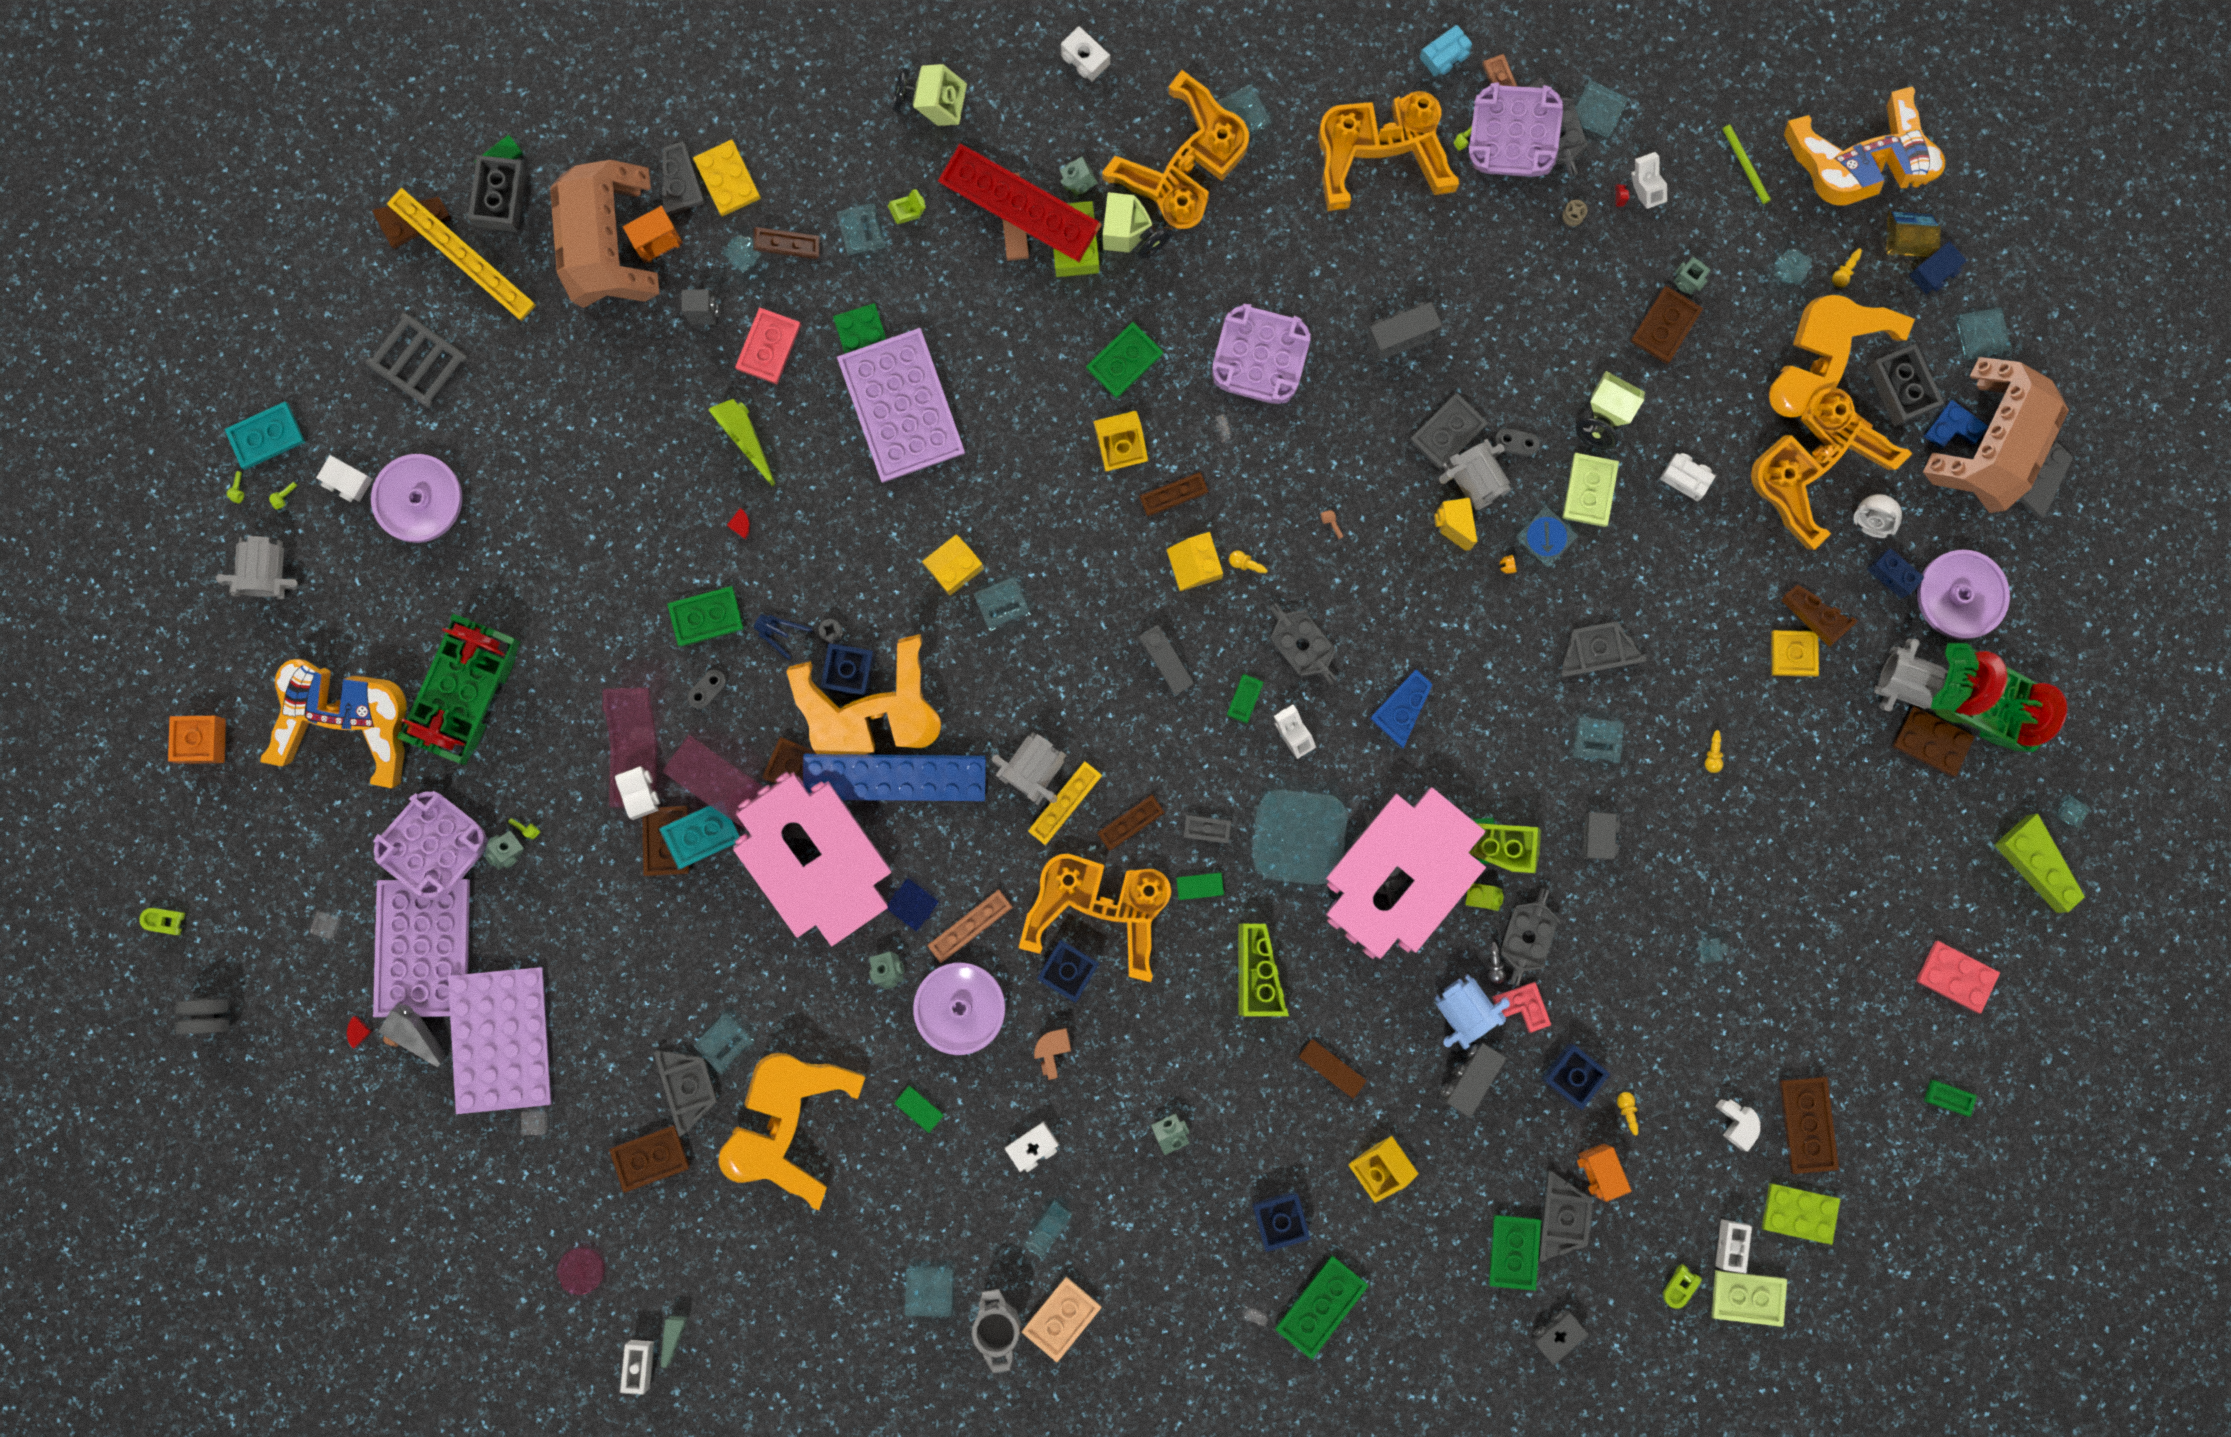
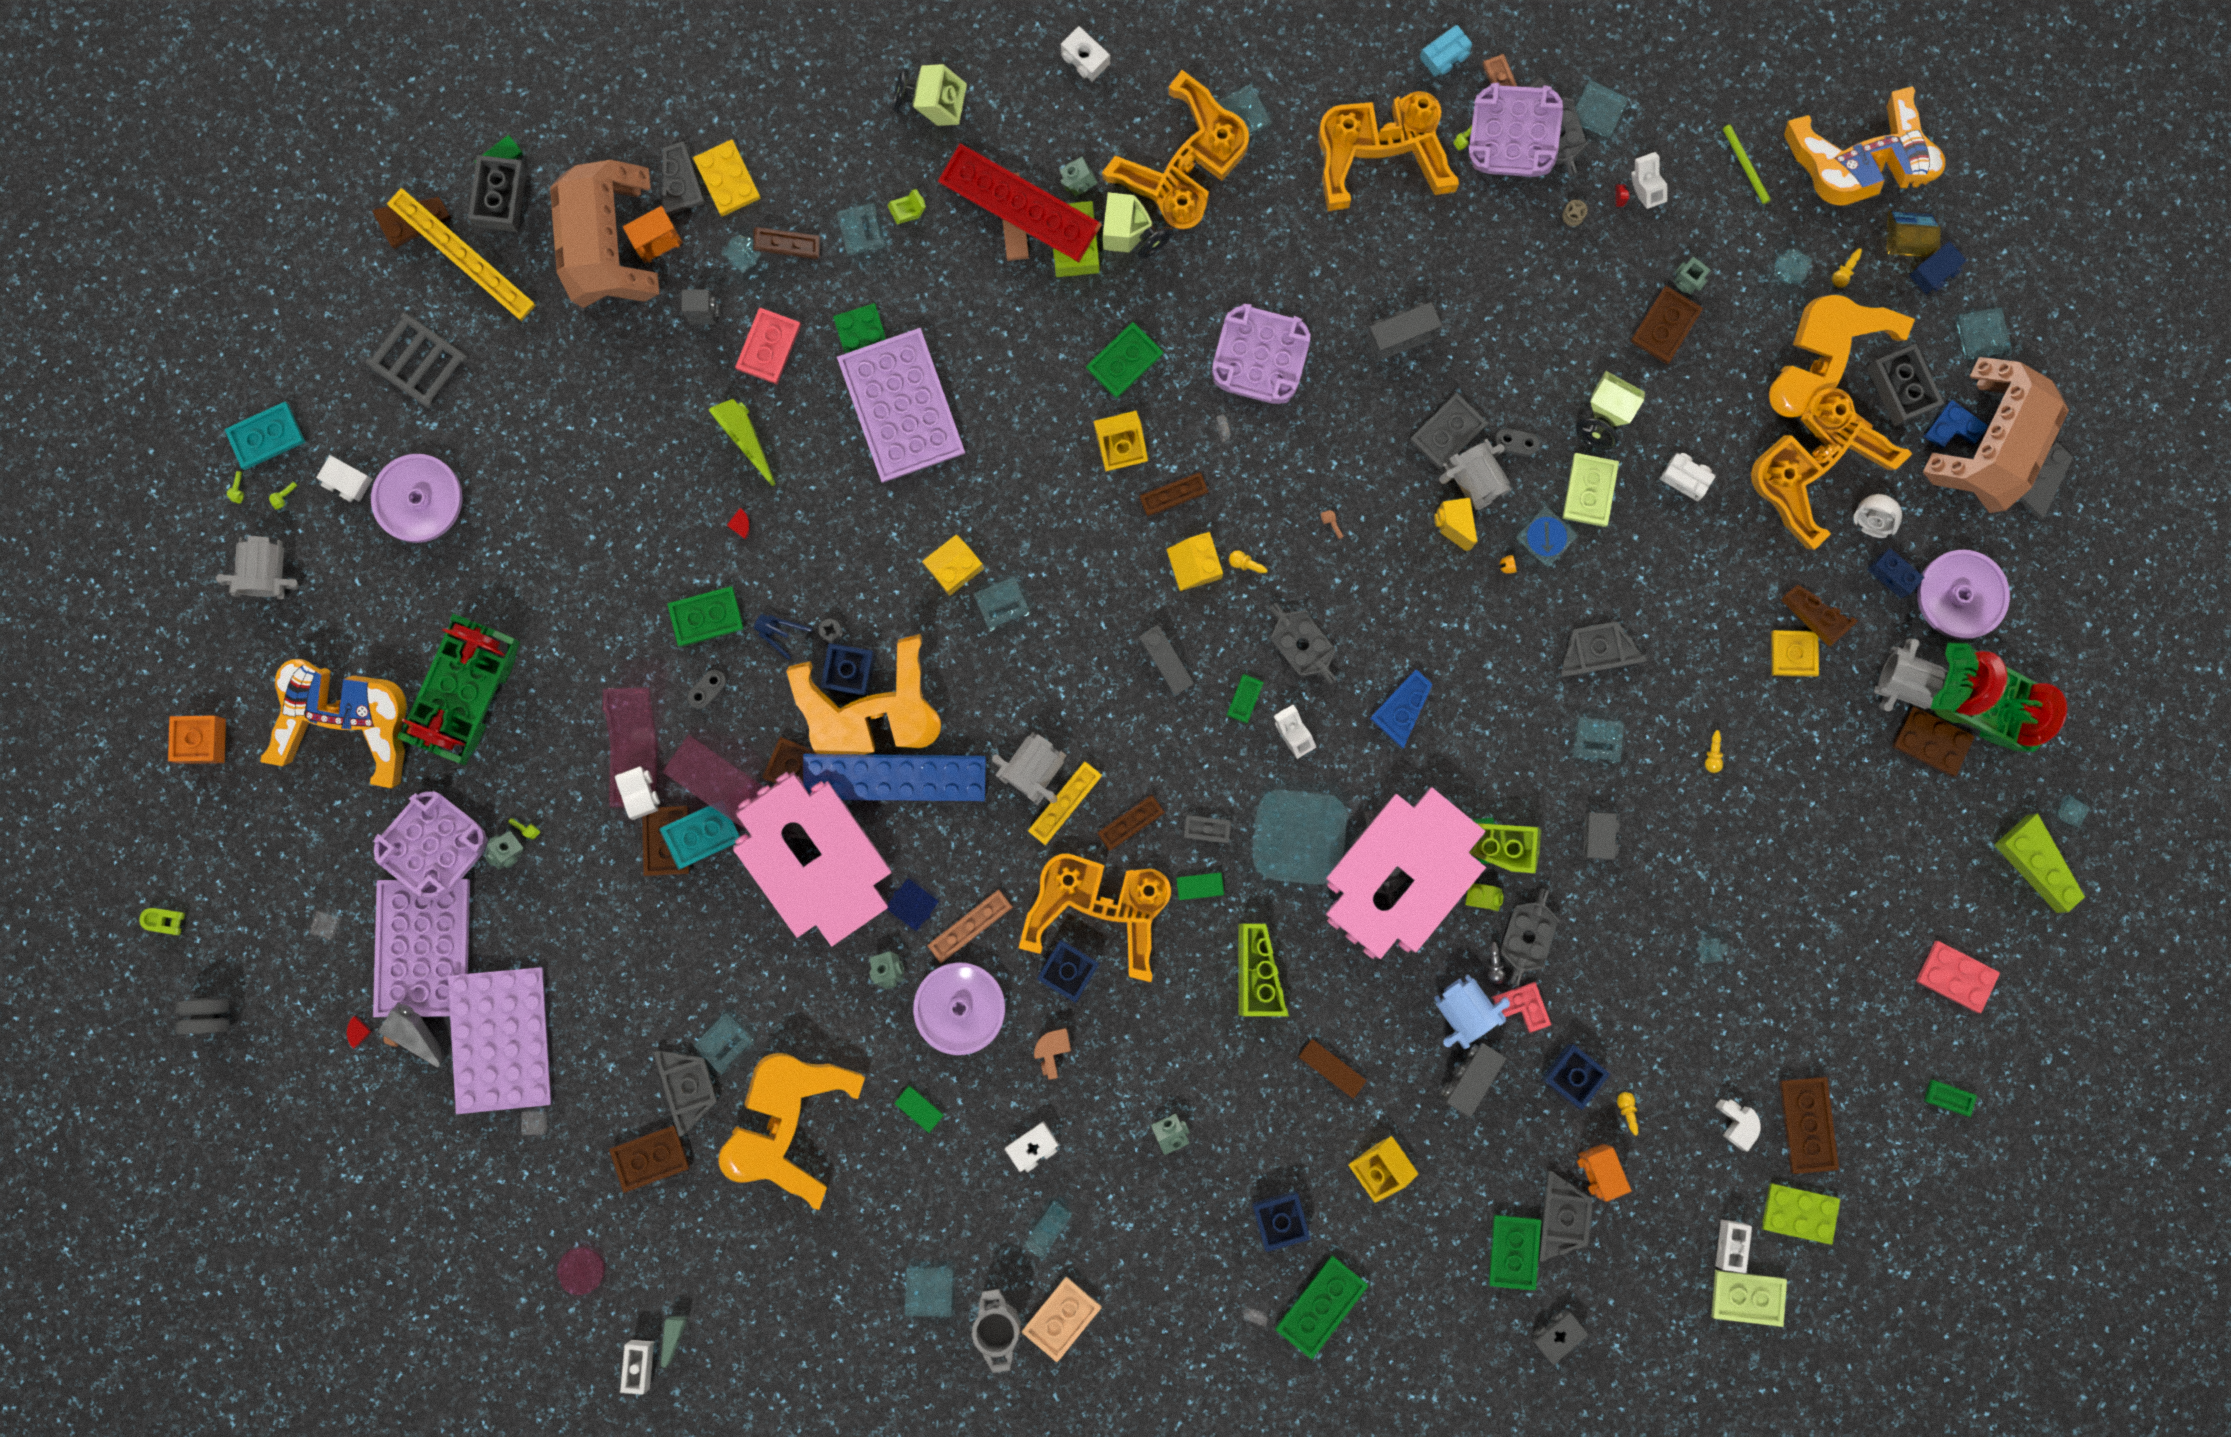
lime plate [1663,1264,1702,1309] -> none

